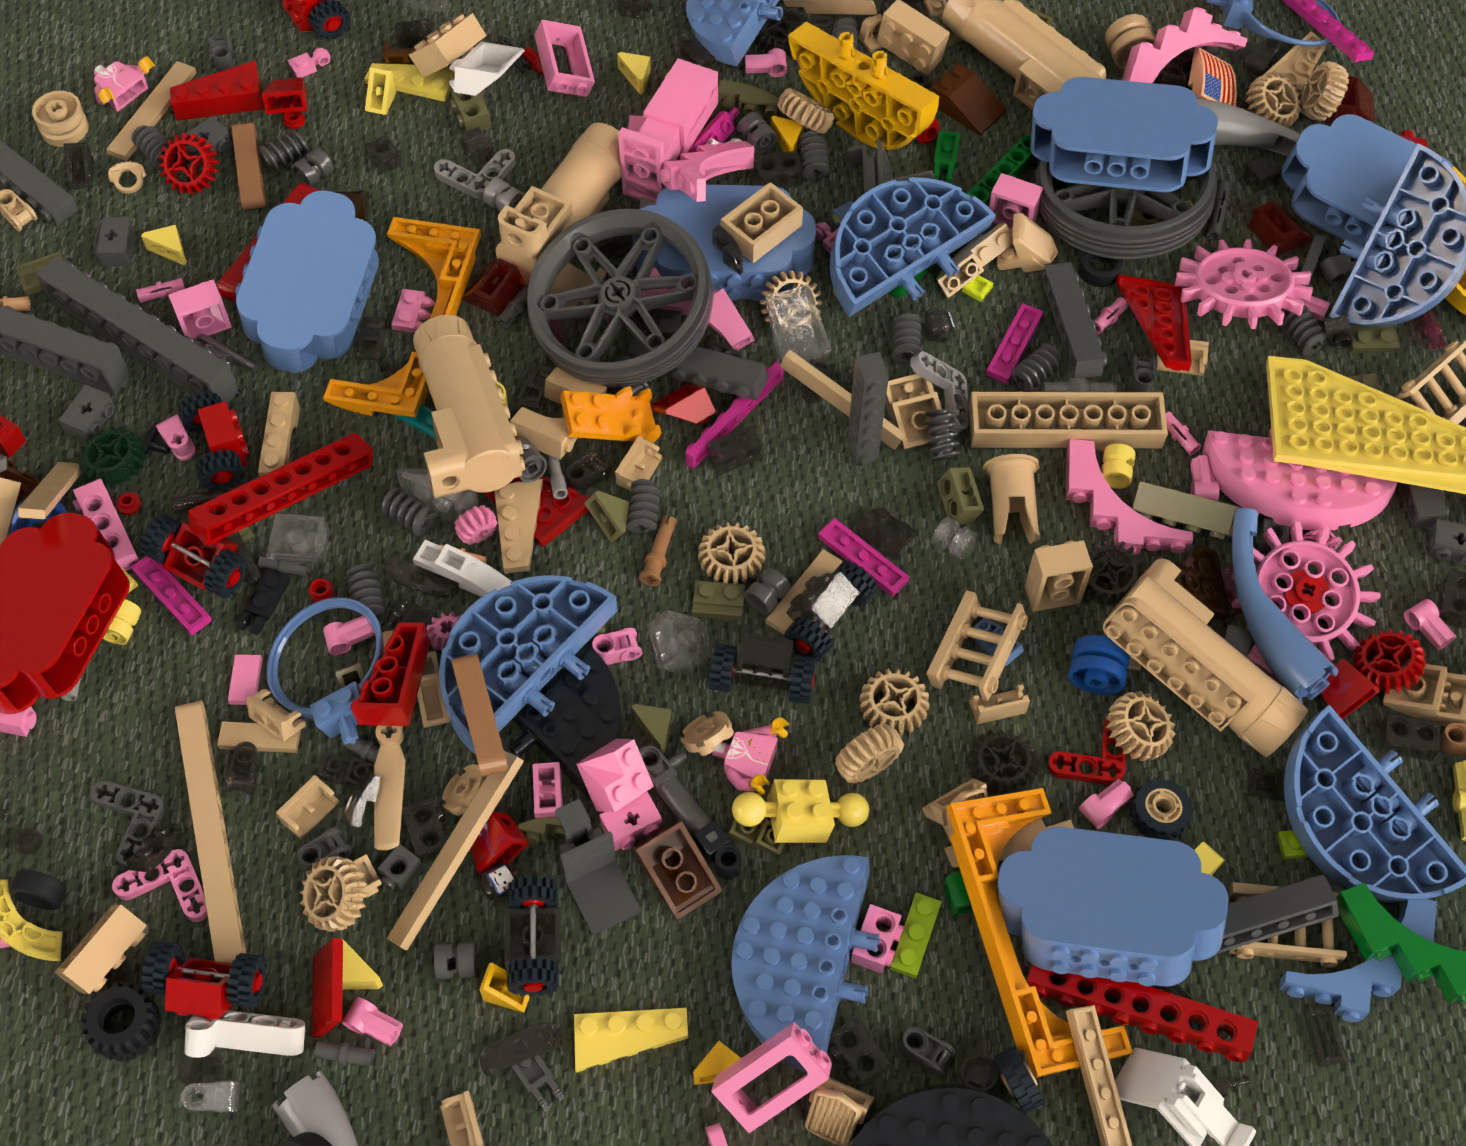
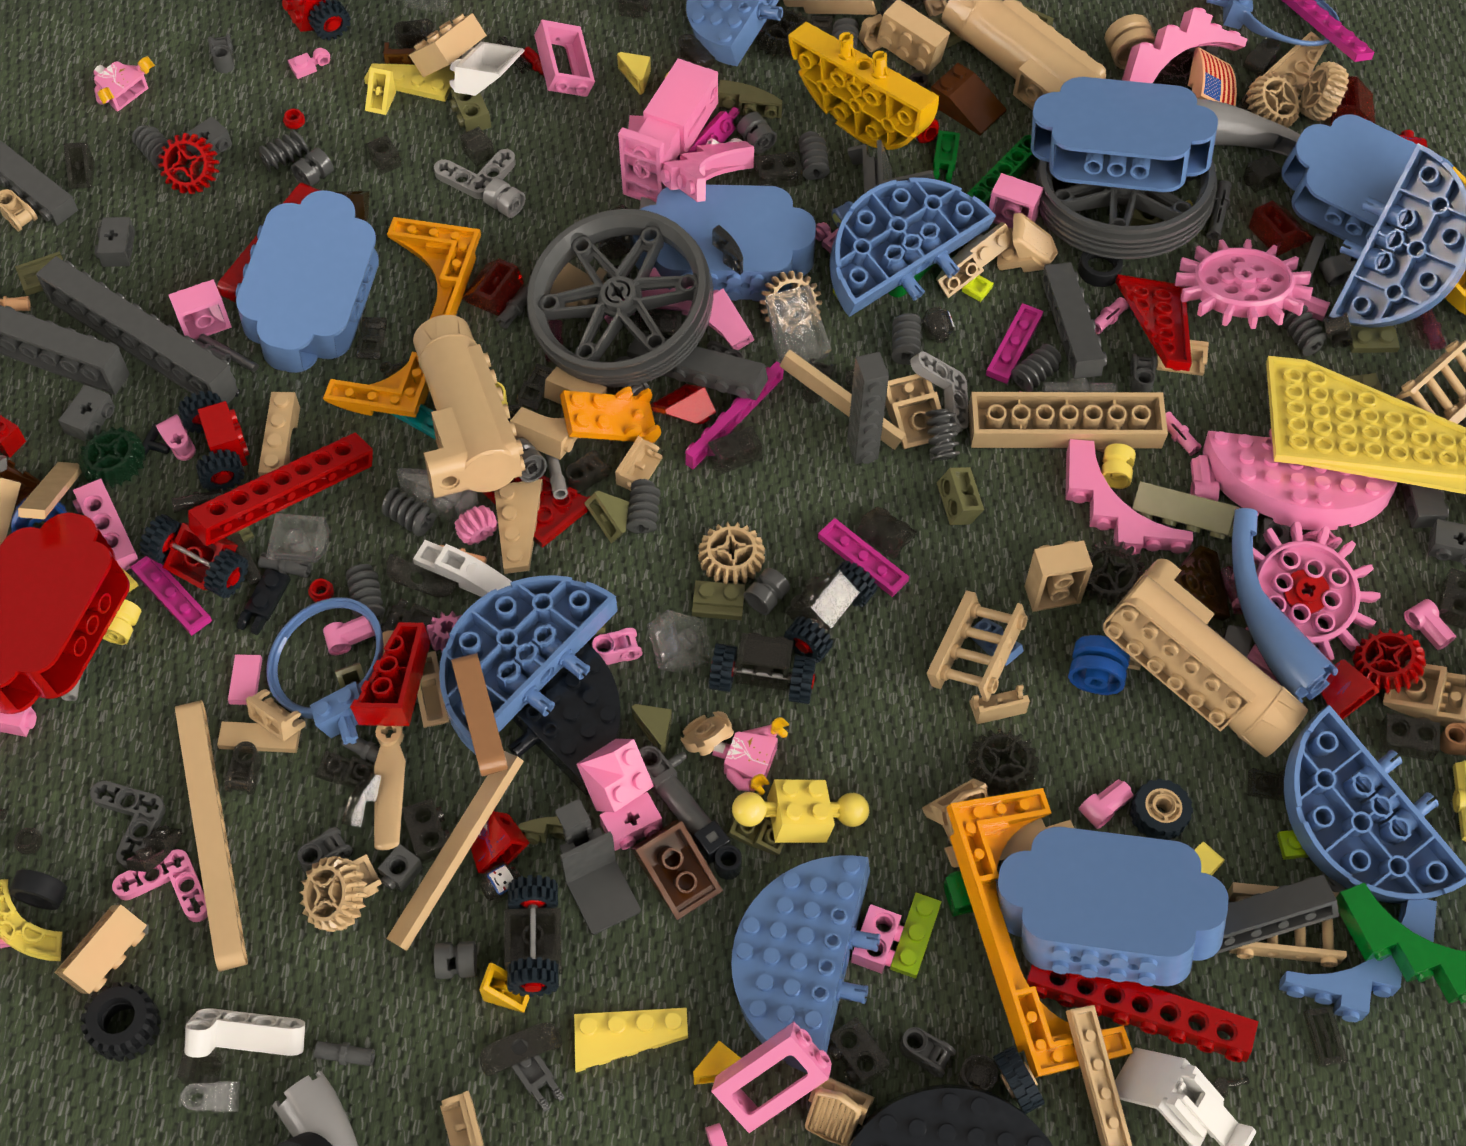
tan wheel [32,91,89,147] -> none
tan tile [106,61,197,161] -> none
tan piece [108,161,147,194] -> none
red plate [116,492,141,516] -> none
bright pink pin [136,278,185,303] -> none
light yellow slope [141,225,187,265] -> none
brick [141,941,268,1020] -> none
red wedge [170,60,264,121] -> none
medium nougat beam [231,121,266,211] -> none
red torso [261,77,308,114] -> none
tan hinge [276,775,339,840] -> none
red tile [311,938,343,1038] -> none
light yellow slope [342,939,383,990] -> none
bright pink piece [342,997,403,1047] -> none
bright pink plate [391,289,435,333] -> none
tan plate [442,764,488,815] -> none
tan piece [496,123,621,286] -> none
bright pink brick [533,762,563,819] -> none
medium nougat pin [639,515,677,587] -> none
tan brick [721,182,803,263] -> none
bright pink piece [745,48,787,77] -> none
tan tile [766,549,843,635] -> none
yellow slope [771,116,804,161] -> none
tan gear [777,88,835,133] -> none
tan gear [835,724,904,784] -> none
tan gear [859,668,930,737] -> none
clear wheel [931,516,978,561] -> none
tan piece [983,454,1040,545] -> none
red beam [1047,719,1126,786] -> none
tan gear [1106,691,1176,761] -> none

